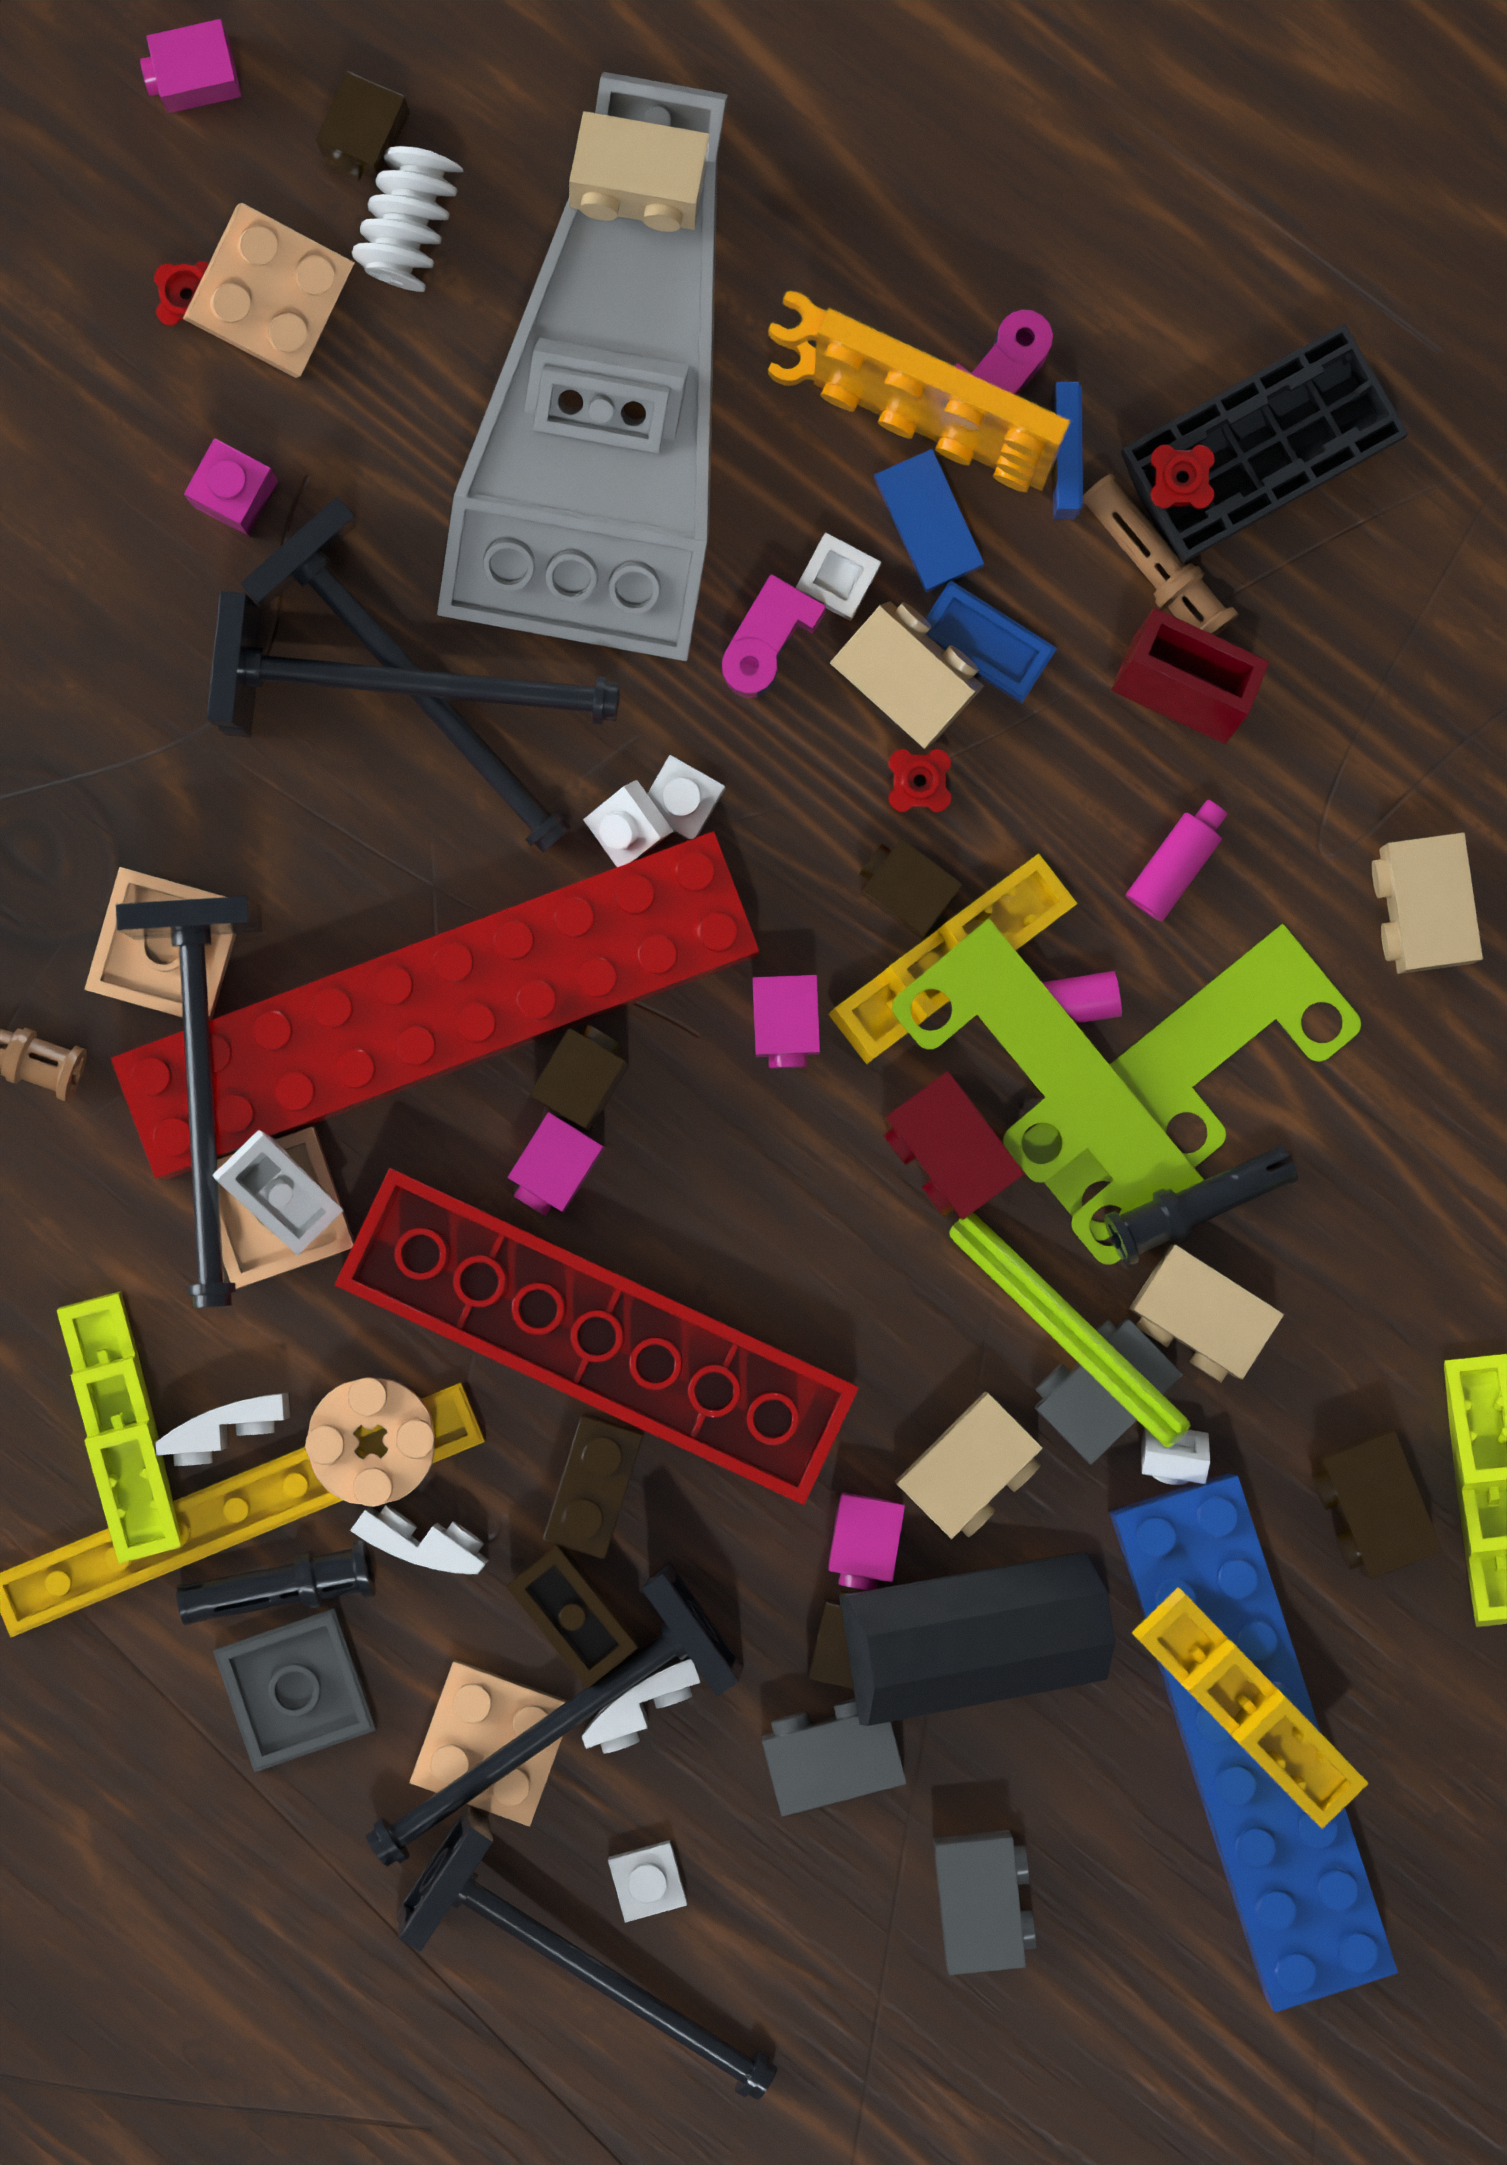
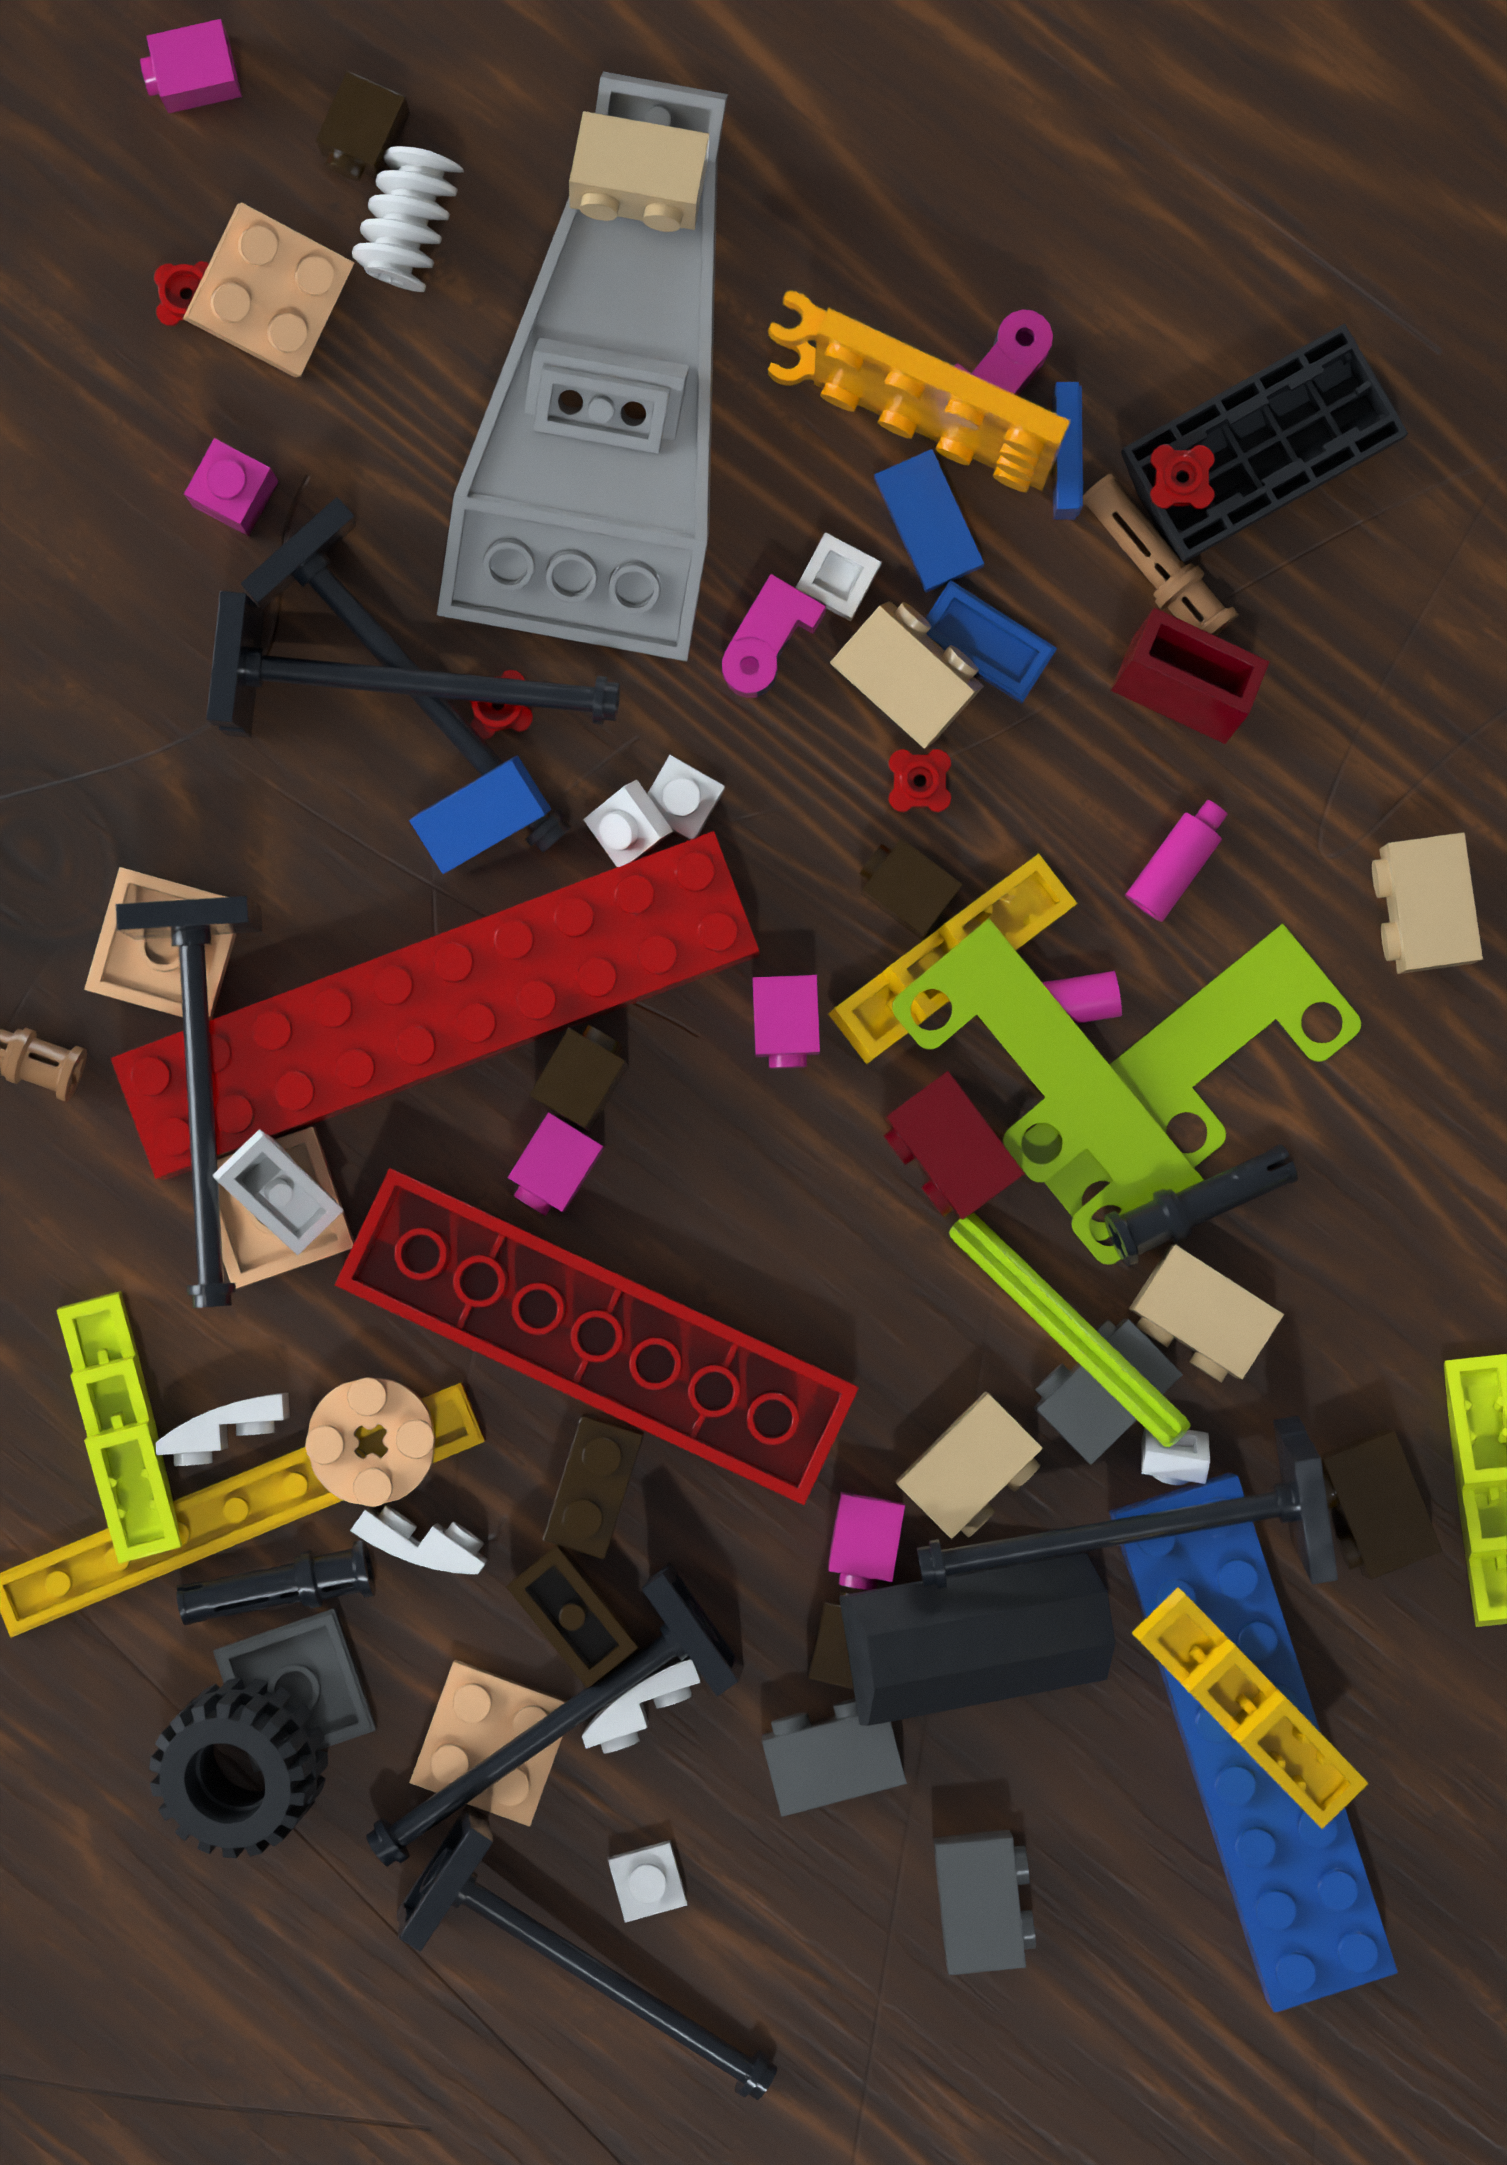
none -> black tyre [149,1678,328,1858]
none -> blue tile [409,755,551,874]
none -> red plate [469,670,533,739]
none -> black tile [917,1416,1338,1589]

